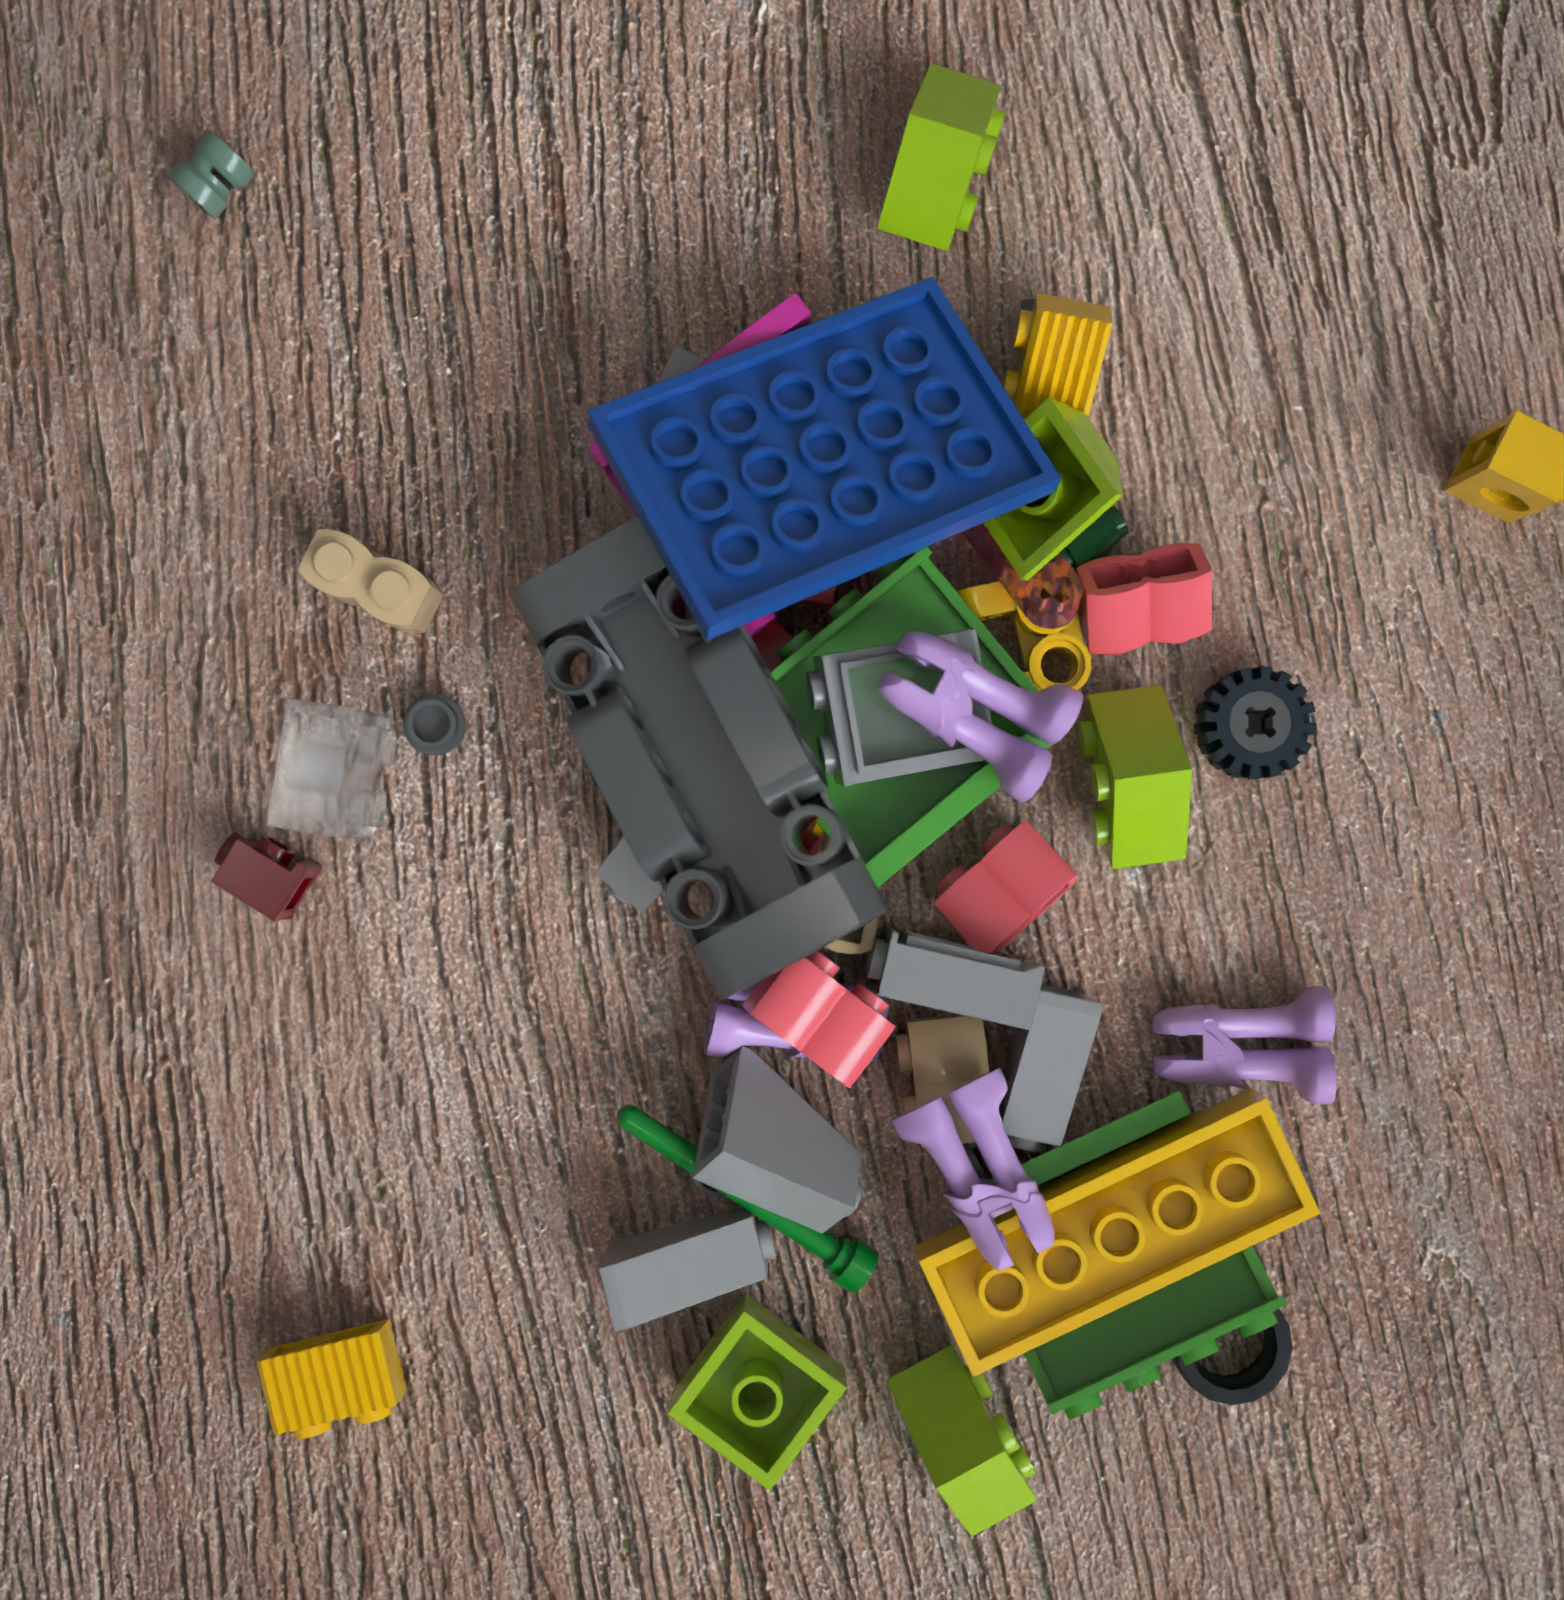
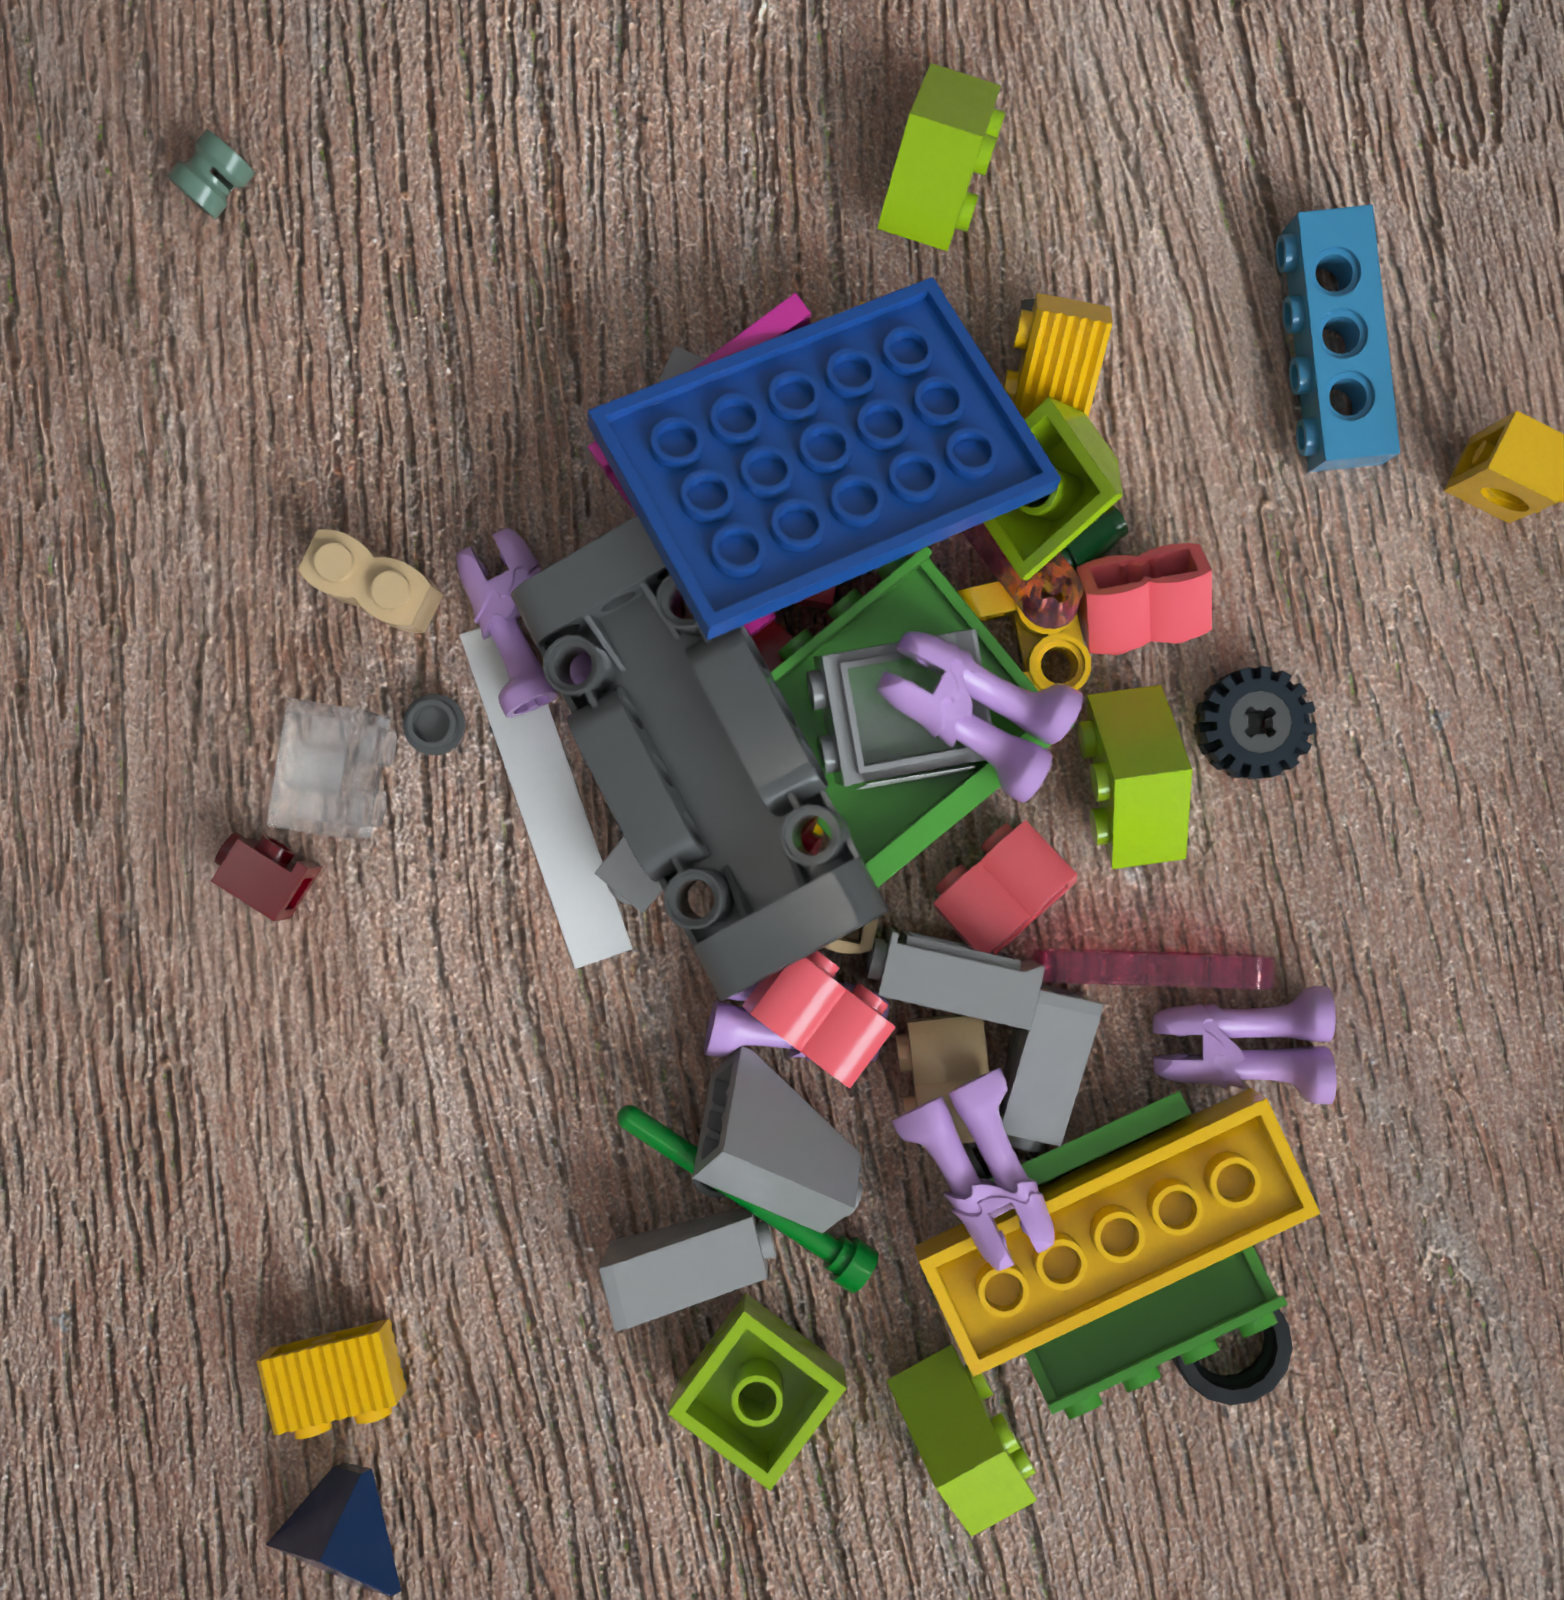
none -> dark blue slope [266,1462,401,1597]
none -> lavender piece [456,528,592,718]
none -> white sticker [460,619,633,969]
none -> white sticker [856,766,975,790]
none -> clear pink beam [1033,948,1275,989]
none -> dark azure brick [1276,204,1400,473]

